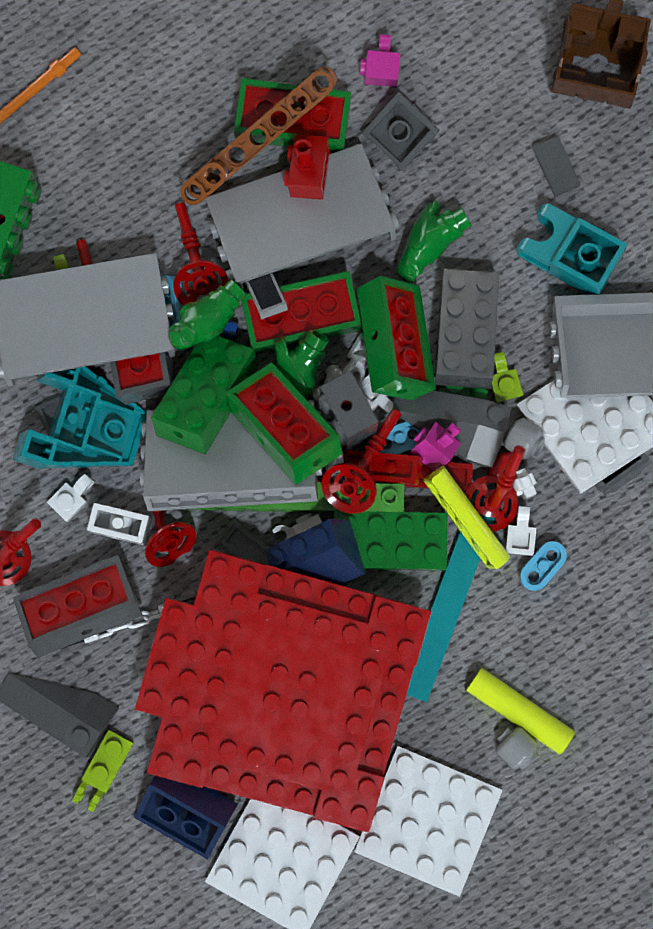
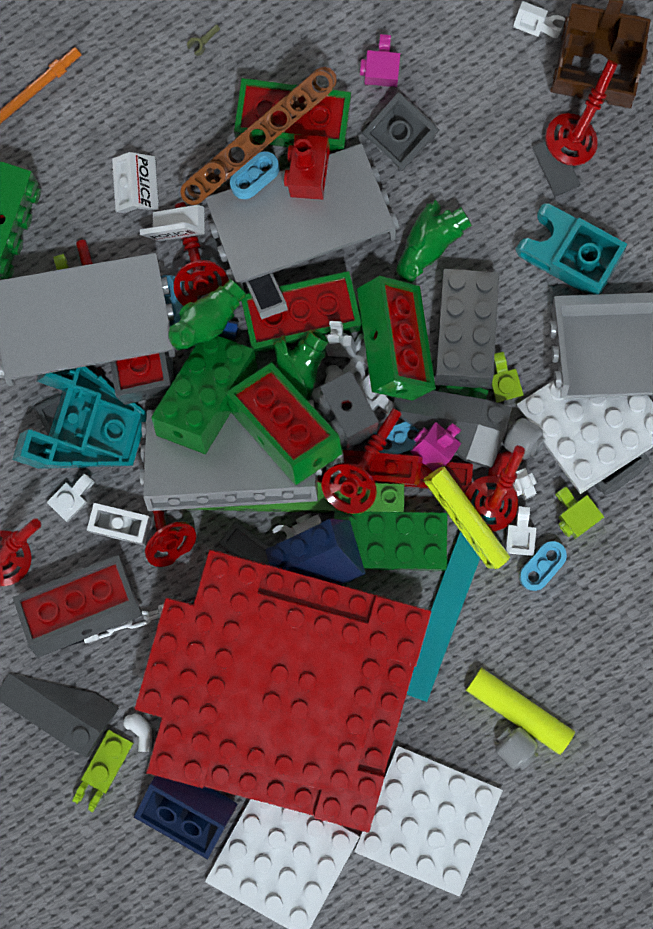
none -> white panel [112,152,159,213]
none -> white arm [123,713,153,752]
none -> white panel [140,205,204,241]
none -> olive hand [187,24,220,56]
none -> medium azure plate [230,152,279,199]
none -> white plate [324,321,357,357]
none -> white plate [513,1,565,38]
none -> red dish [545,60,618,166]
none -> lime brick [555,486,604,539]

